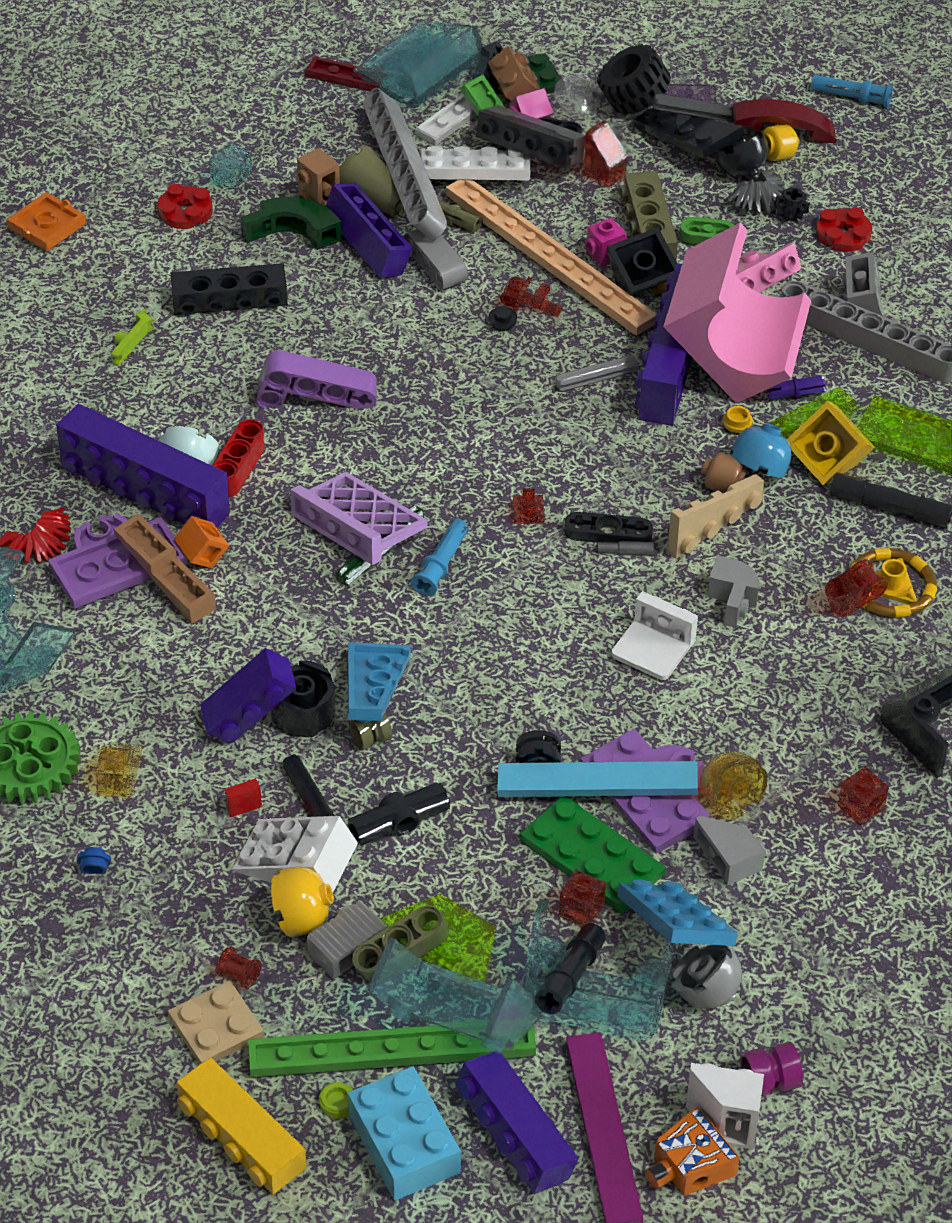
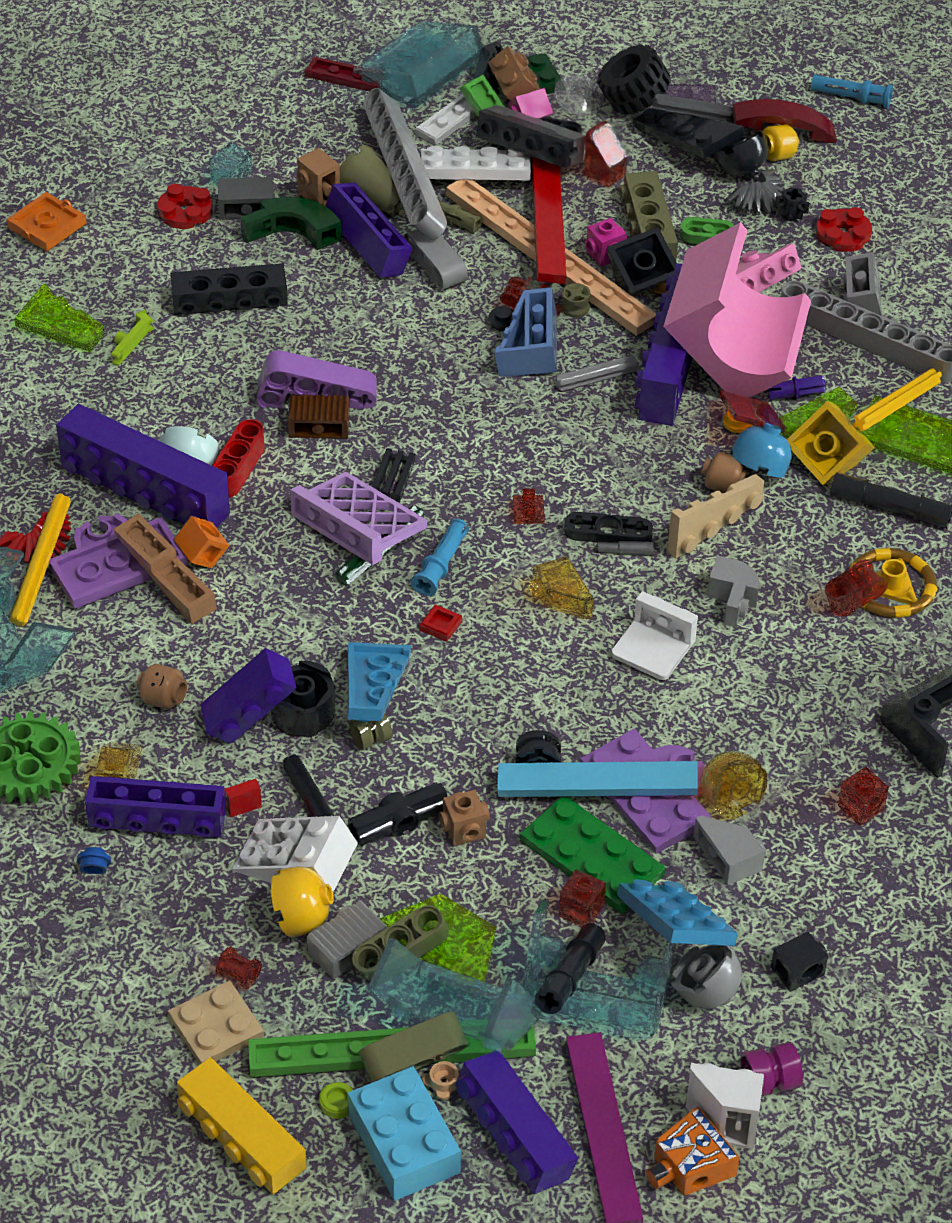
none -> yellow axle [9,493,71,627]
none -> clear neon green wing [14,283,105,352]
none -> dark purple brick [85,776,226,837]
none -> medium nougat head [137,664,187,709]
none -> dark grey brick [218,177,274,220]
none -> reddish brown brick [288,394,350,439]
none -> olive beam [359,1011,469,1083]
none -> black tile [372,448,416,502]
none -> red tile [419,604,462,642]
none -> light nougat plate [423,1061,459,1100]
none -> medium nougat brick [439,790,490,846]
none -> medium blue wedge [494,287,557,376]
none -> clear yellow slope [529,556,593,620]
none -> red tile [531,156,567,284]
none -> olive wheel [562,283,590,318]
none -> clear red piece [719,390,786,433]
none -> black brick [771,931,828,992]
none -> yellow axle [853,368,942,431]

